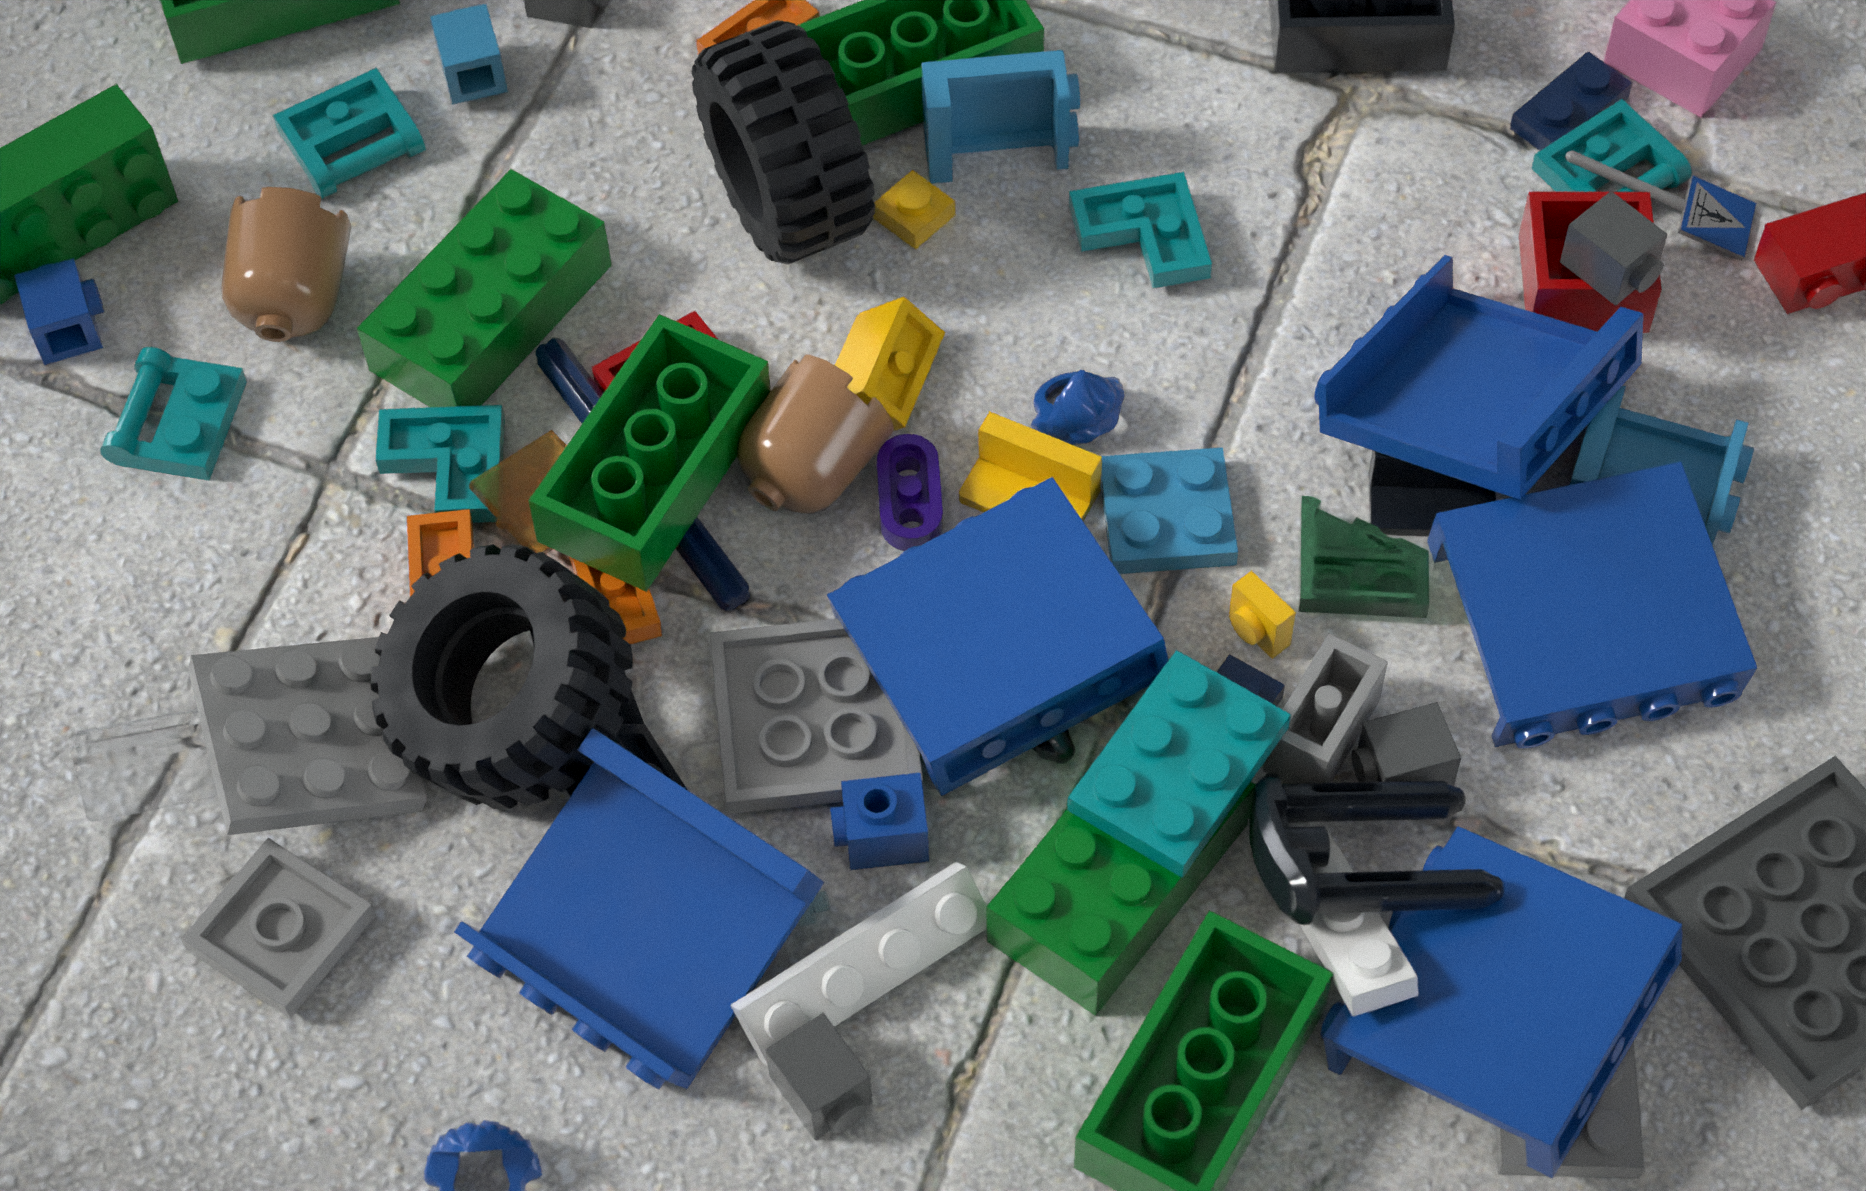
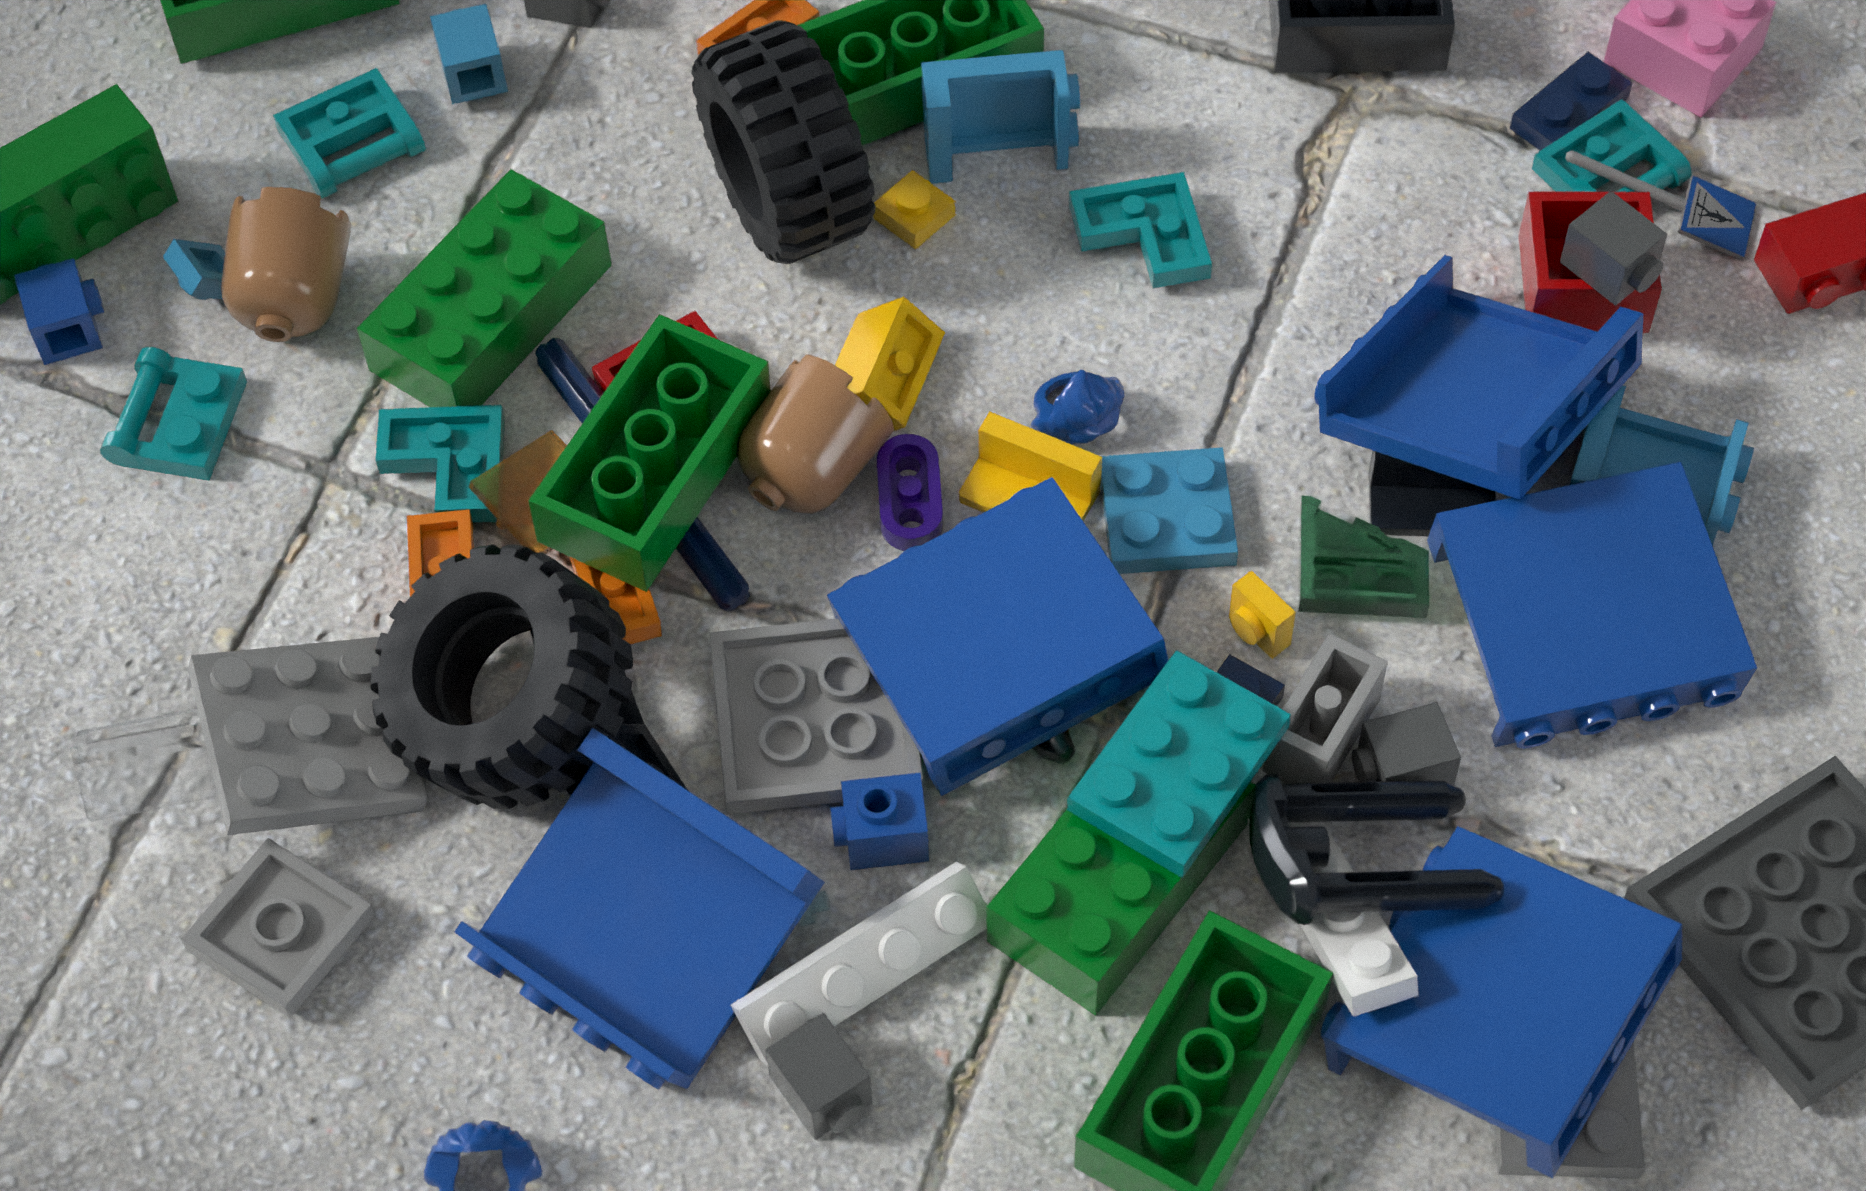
none -> dark azure plate [163,239,225,300]

